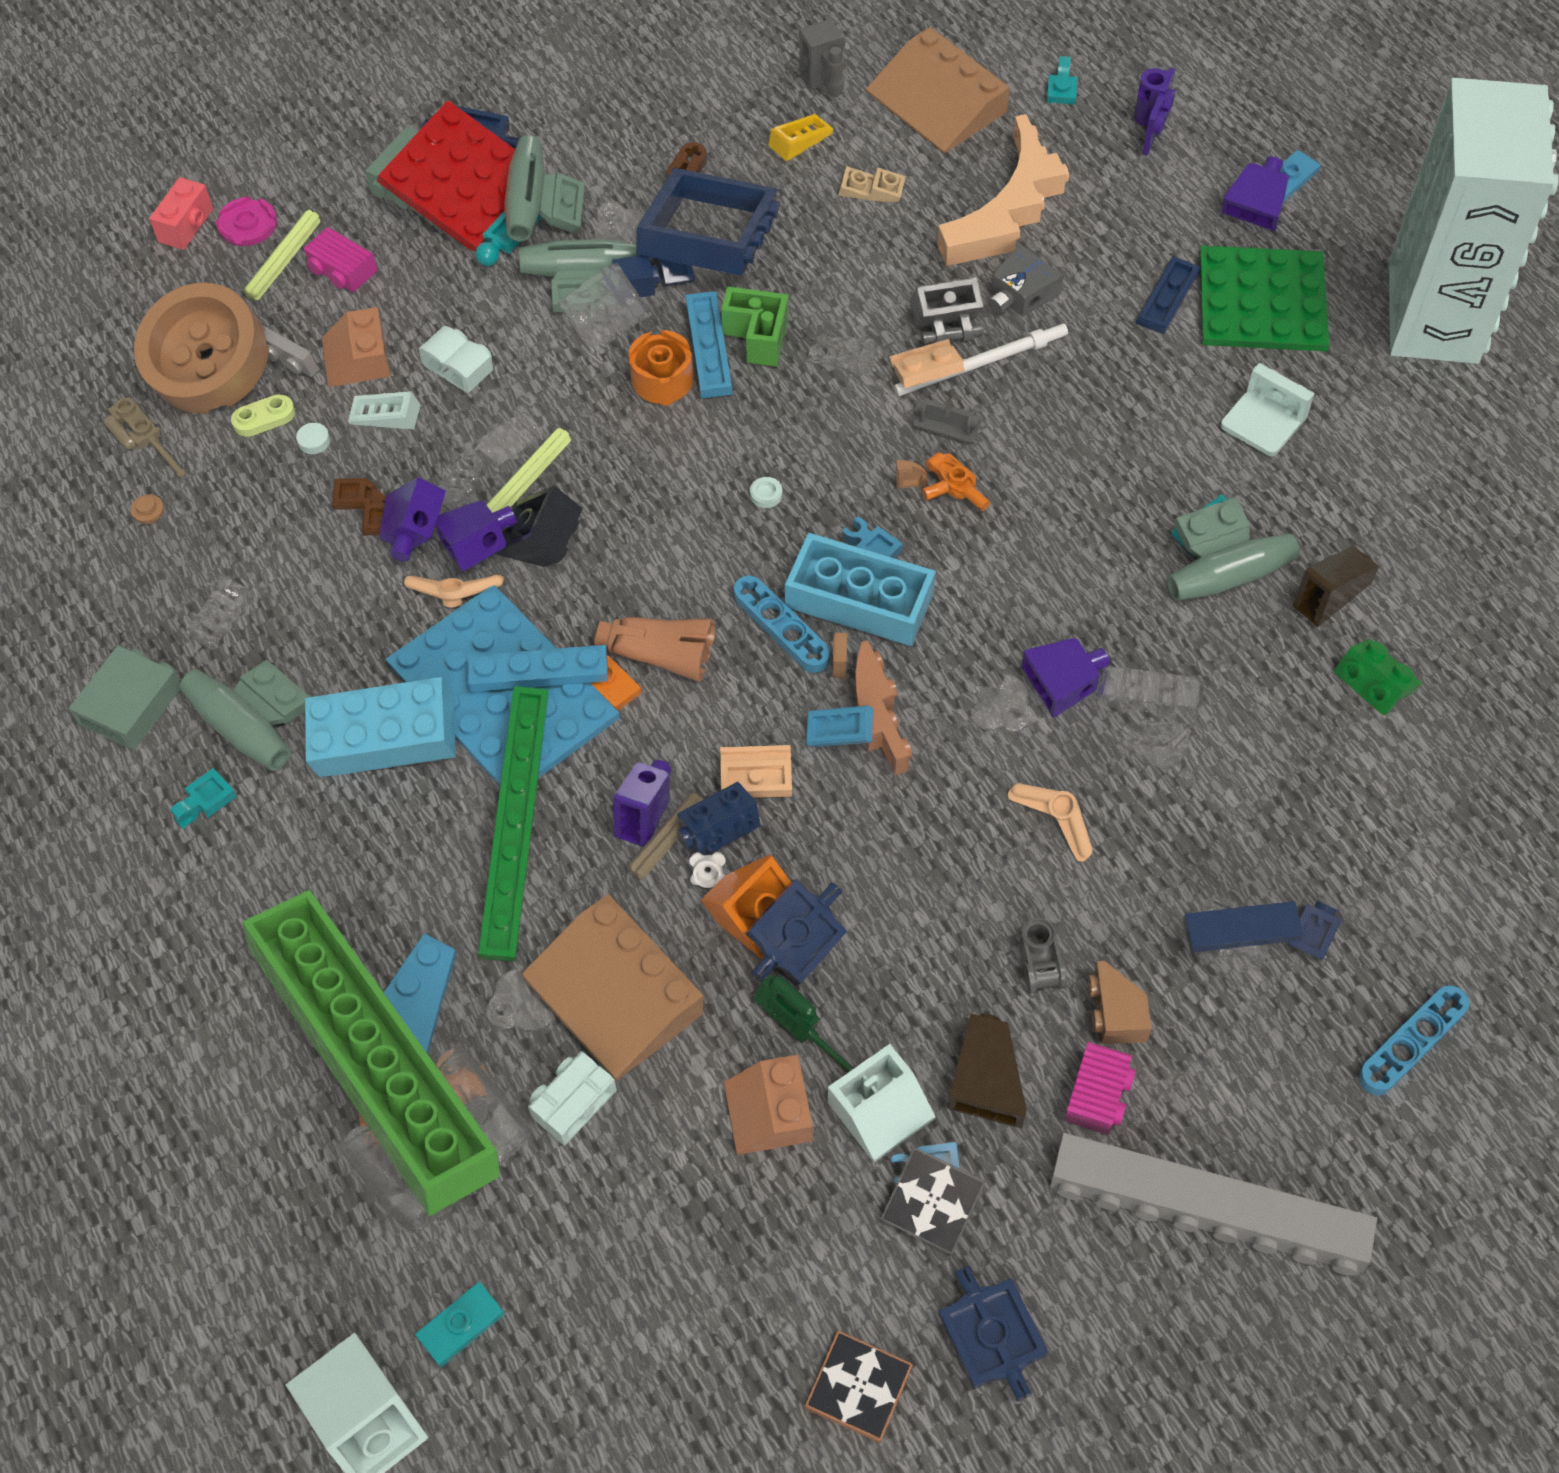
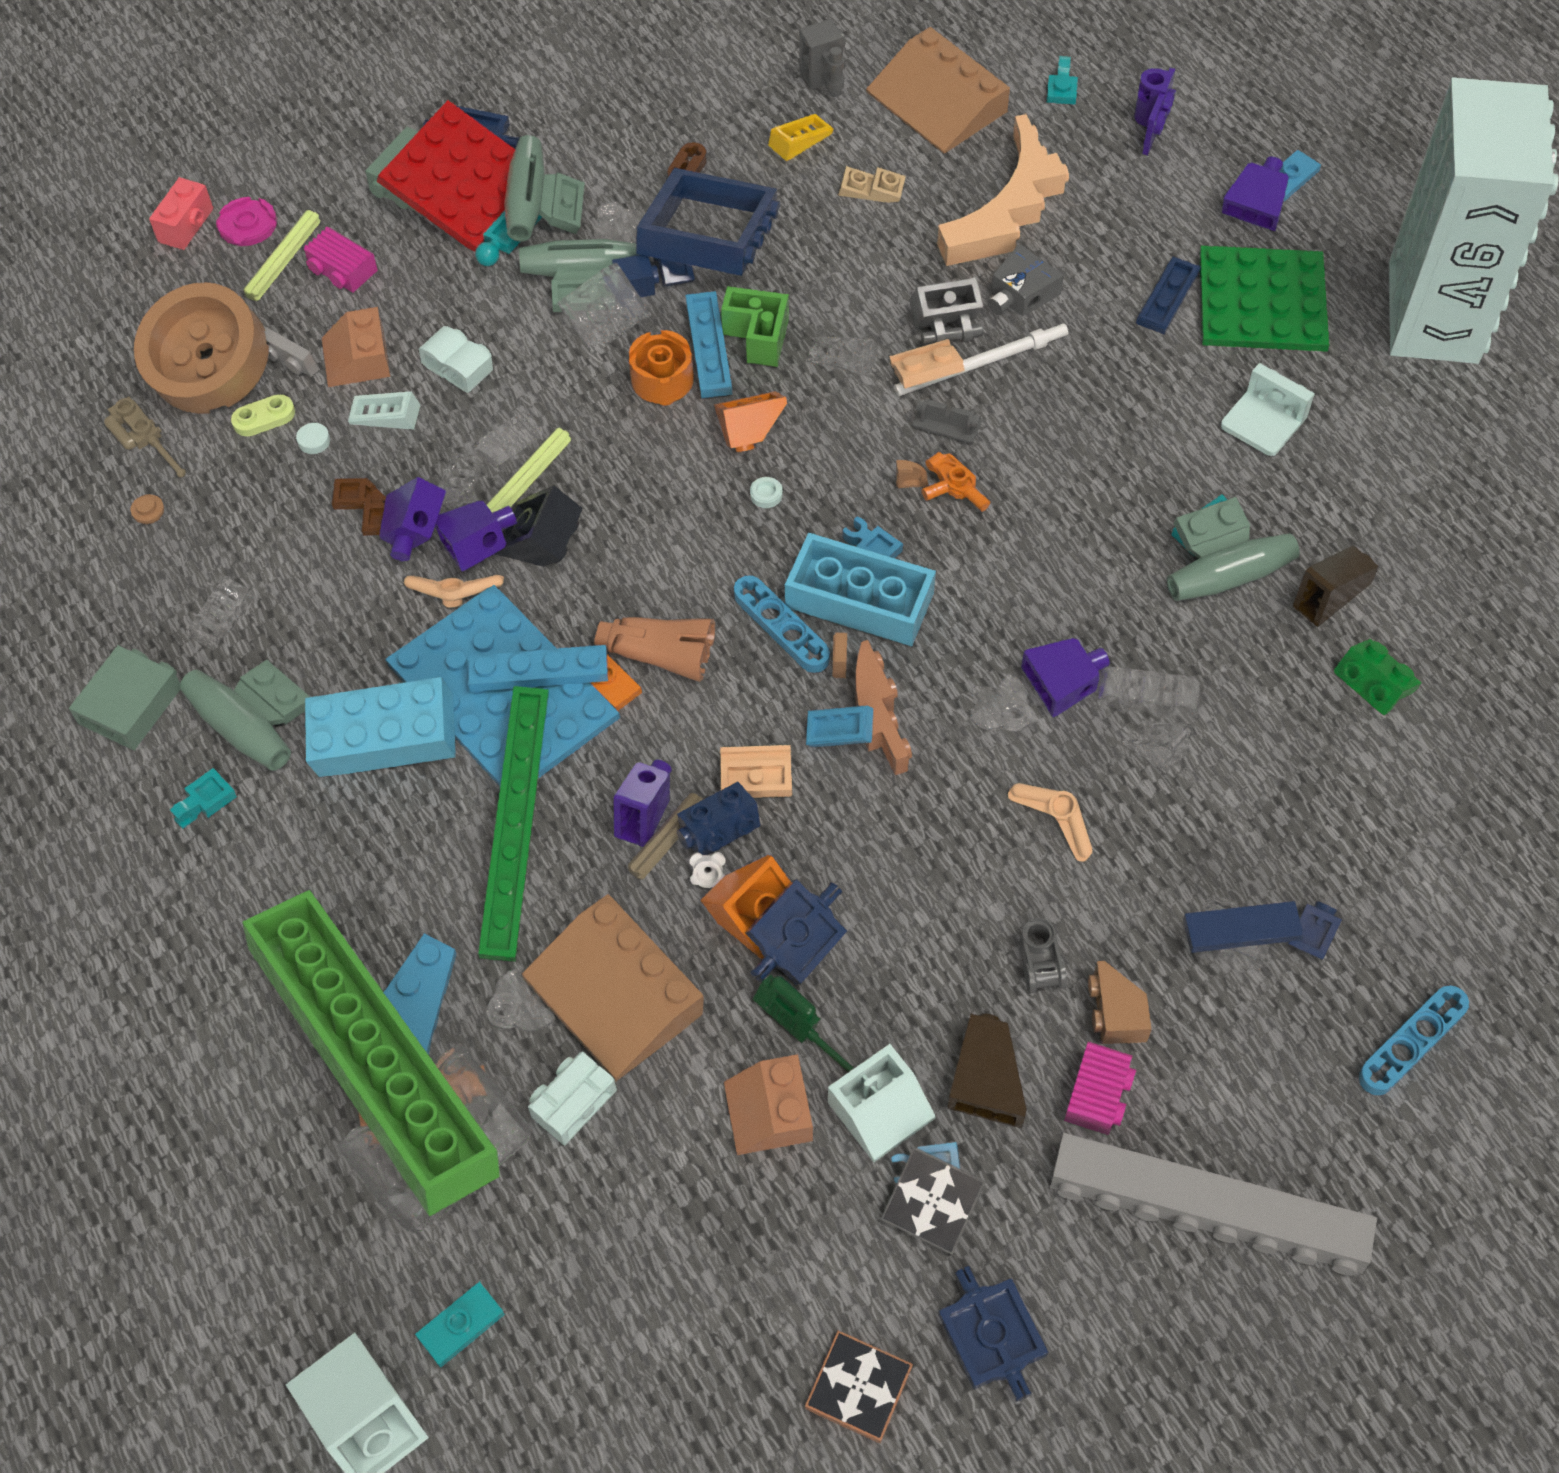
none -> orange slope [714,391,787,452]

